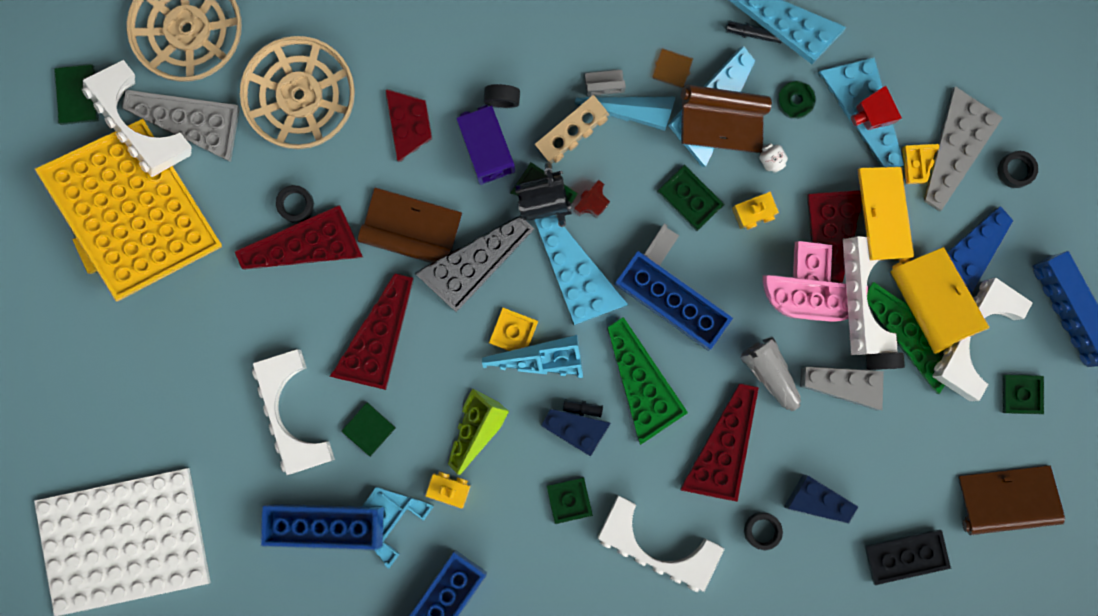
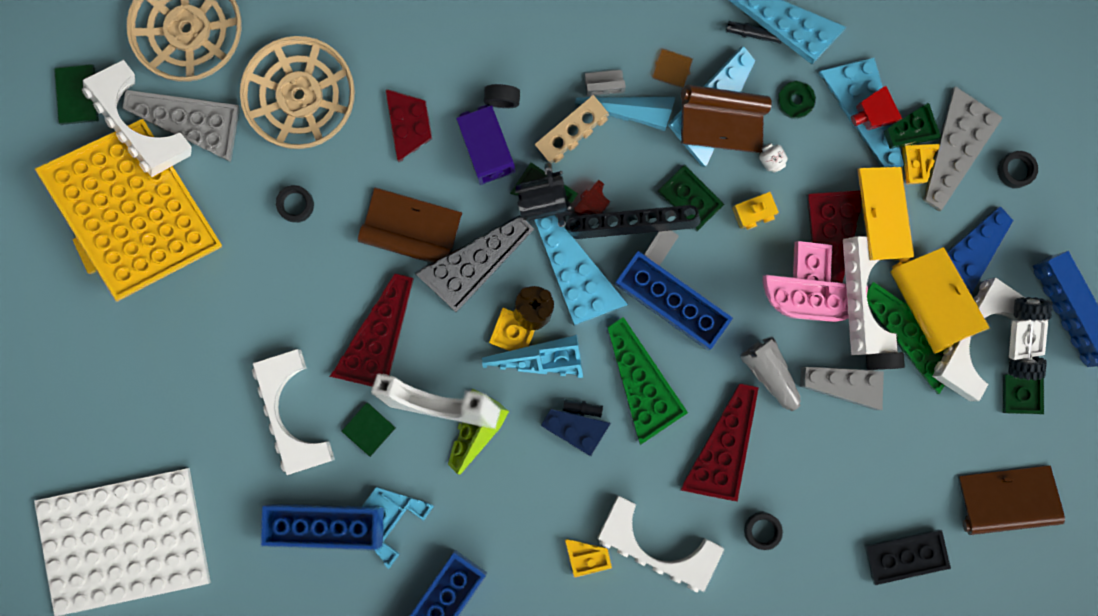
dark red wing [235,205,364,270] -> none
yellow brick [426,471,471,509] -> none
dark green tile [547,477,593,524] -> none
dark blue wedge [784,474,858,524] -> none
none -> white arch [372,374,500,429]
none -> dark brown brick [513,286,554,330]
none -> yellow wing [565,539,612,578]
none -> black beam [566,205,701,239]
none -> dark green wing [884,102,941,149]
none -> plate [1008,297,1053,380]

